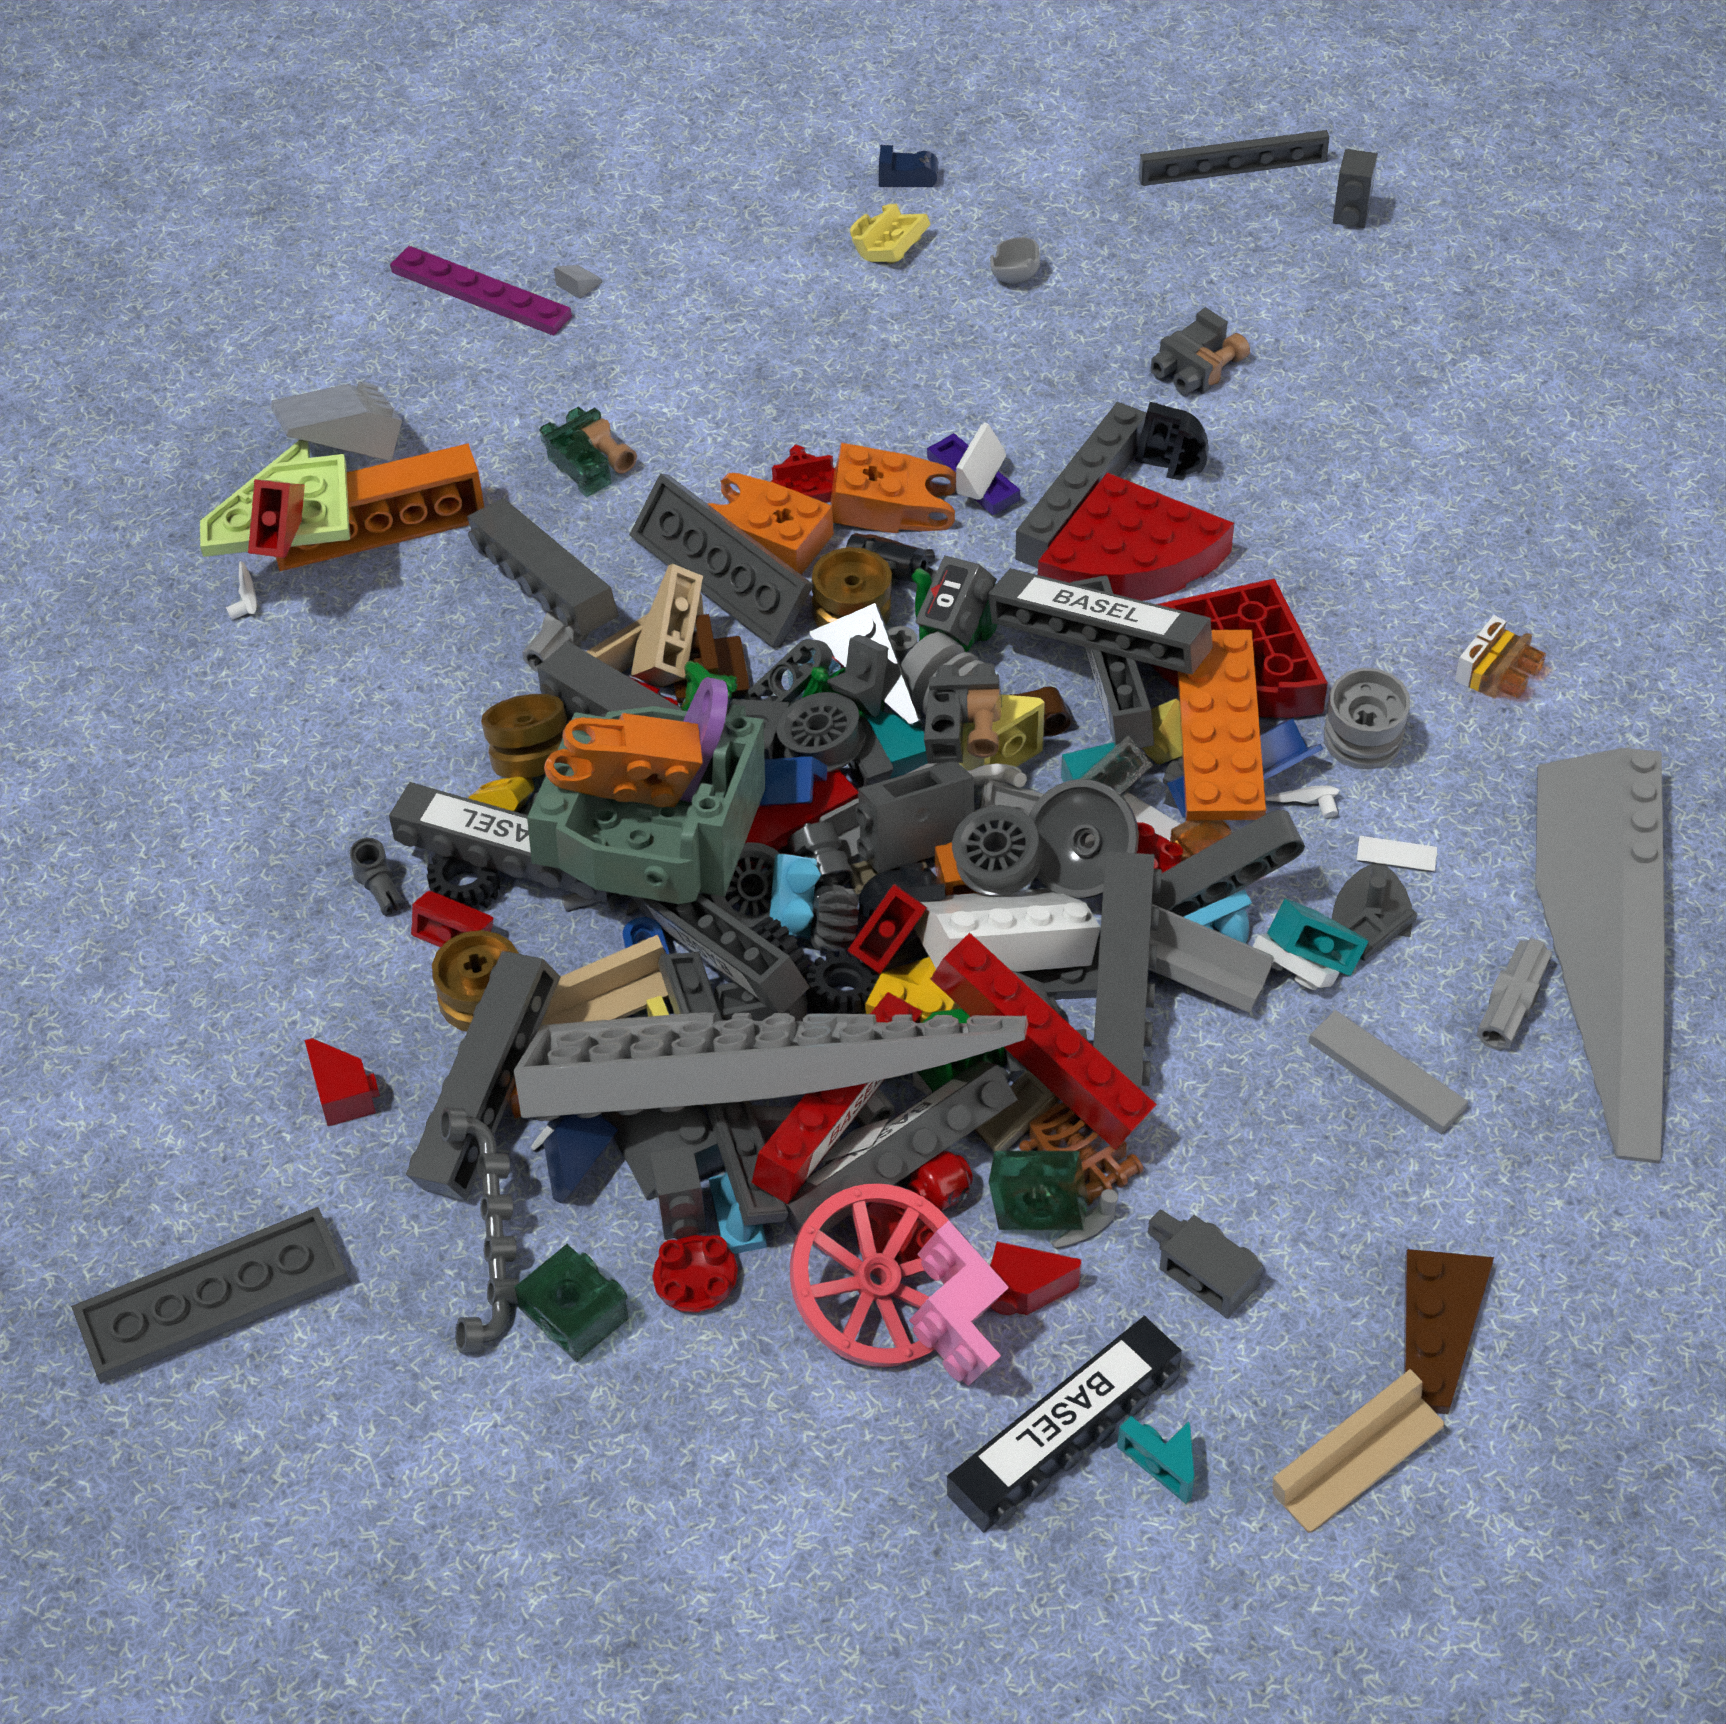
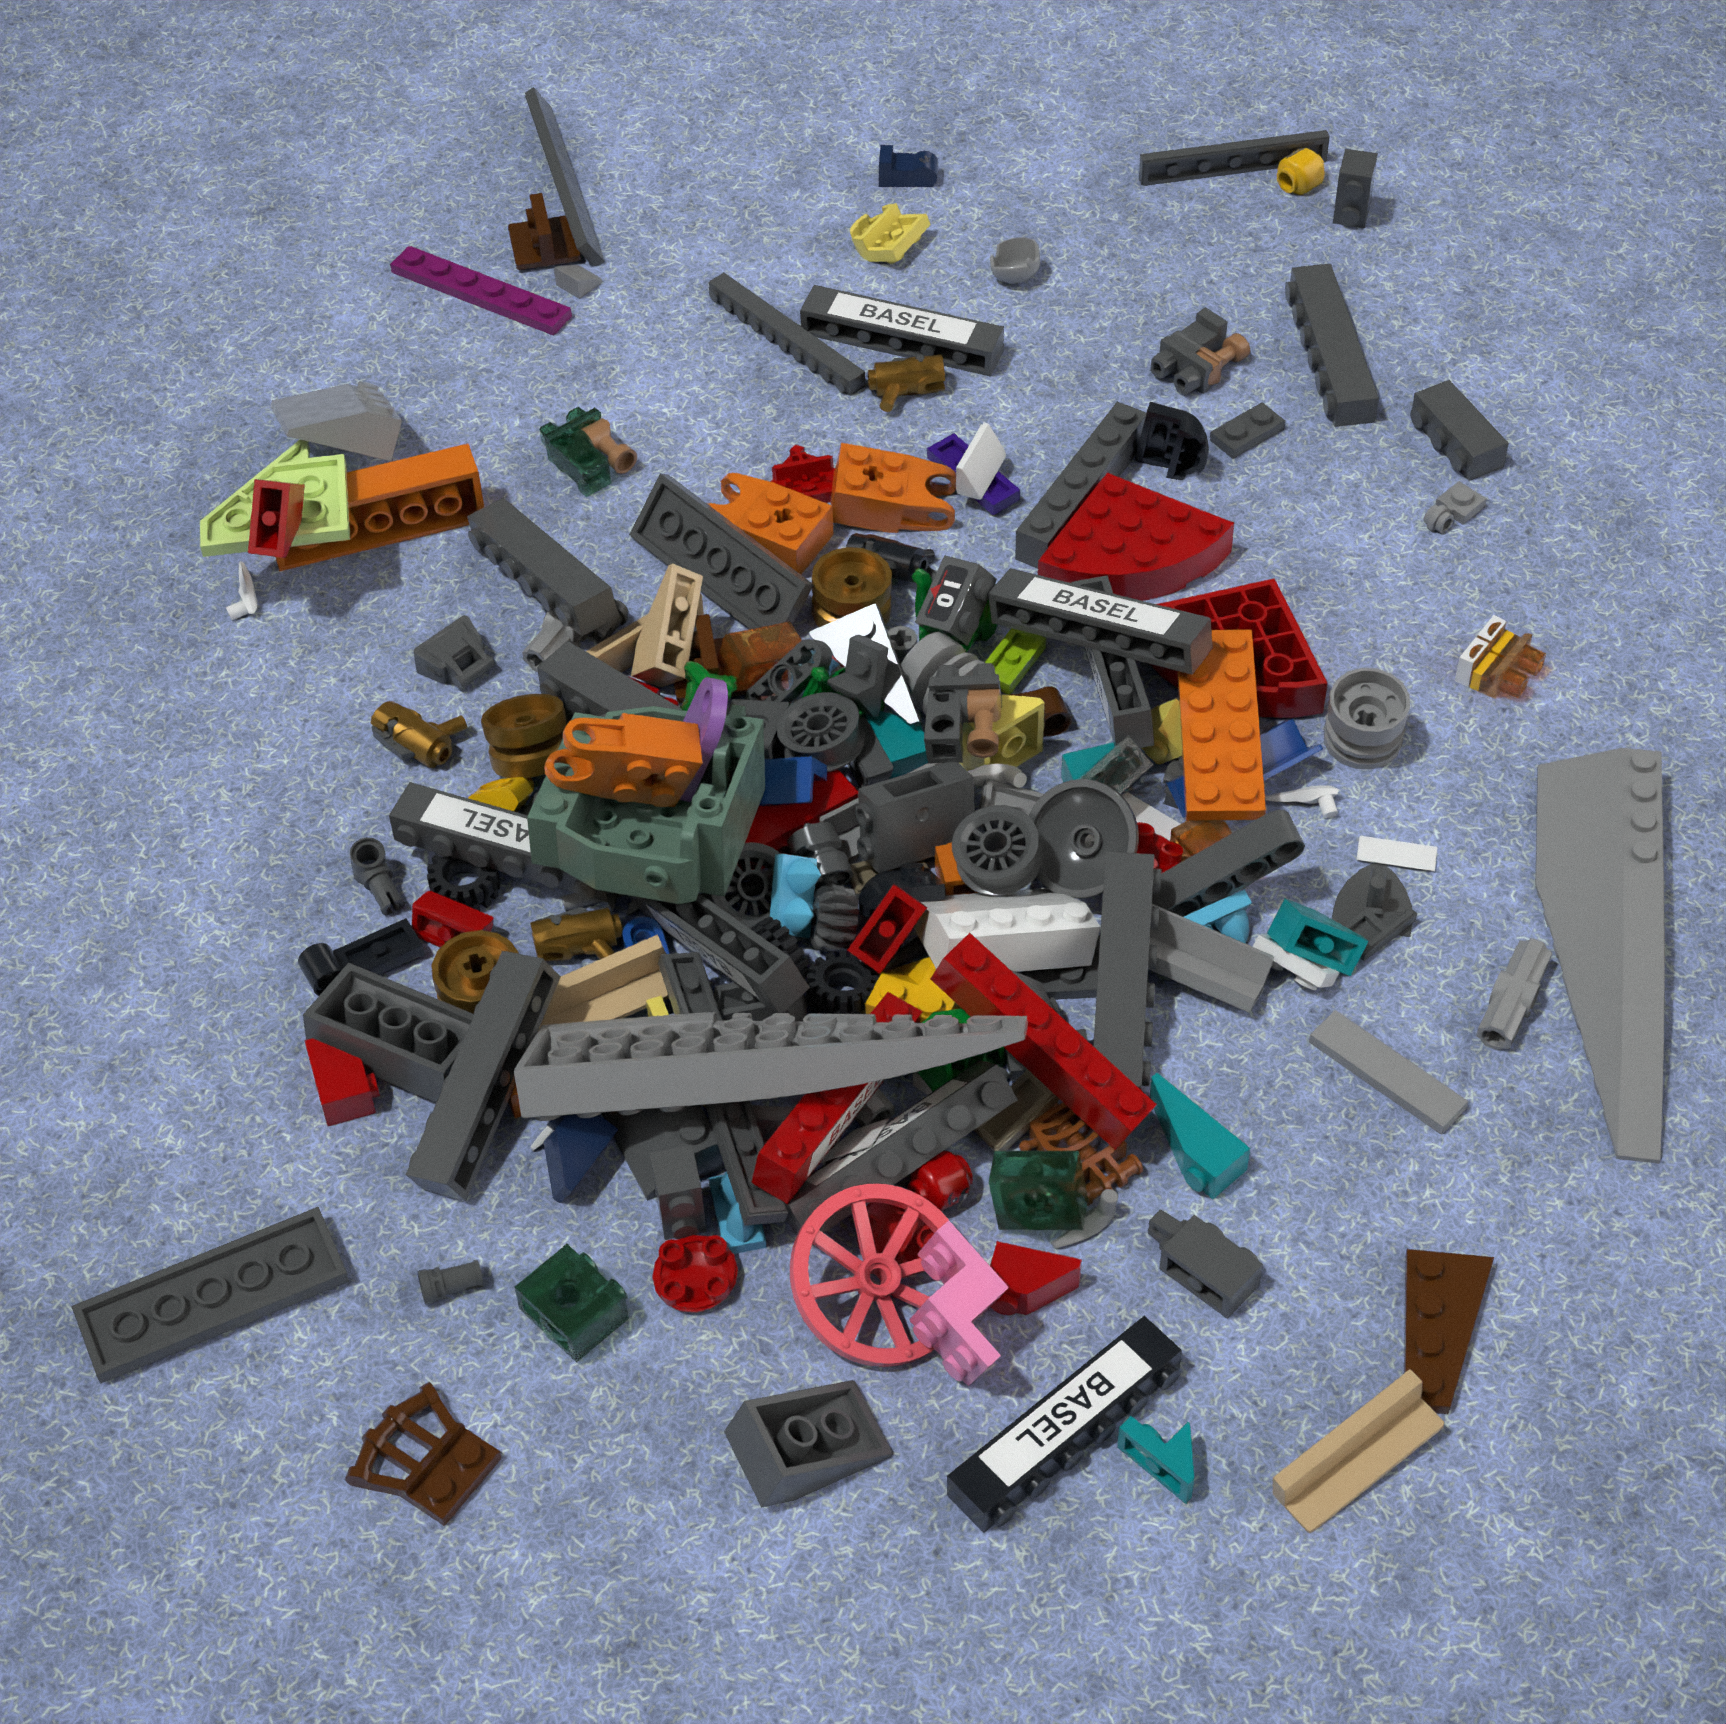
dark grey bar [440,1107,520,1353] -> none
none -> black plate [298,918,425,996]
none -> dark grey slope [303,963,474,1103]
none -> reddish brown plate [345,1382,502,1526]
none -> pearl gold piece [371,701,467,768]
none -> dark grey piece [414,615,495,689]
none -> dark grey pin [417,1259,484,1305]
none -> reddish brown bracket [508,193,581,270]
none -> dark grey tile [525,87,605,266]
none -> pearl gold piece [530,907,623,961]
none -> dark grey pin [587,599,629,644]
none -> dark grey piece [709,272,866,396]
none -> clear orange brick [717,621,803,692]
none -> dark grey slope [724,1380,893,1508]
none -> dark grey brick [800,285,1004,377]
none -> pearl gold piece [868,355,945,412]
none -> lime plate [985,628,1046,695]
none -> teal slope [1149,1073,1250,1199]
none -> dark grey plate [1210,402,1285,459]
none -> yellow head [1277,148,1325,195]
none -> dark grey brick [1285,263,1379,427]
none -> dark grey brick [1410,380,1509,481]
none -> light grey plate [1424,481,1487,534]

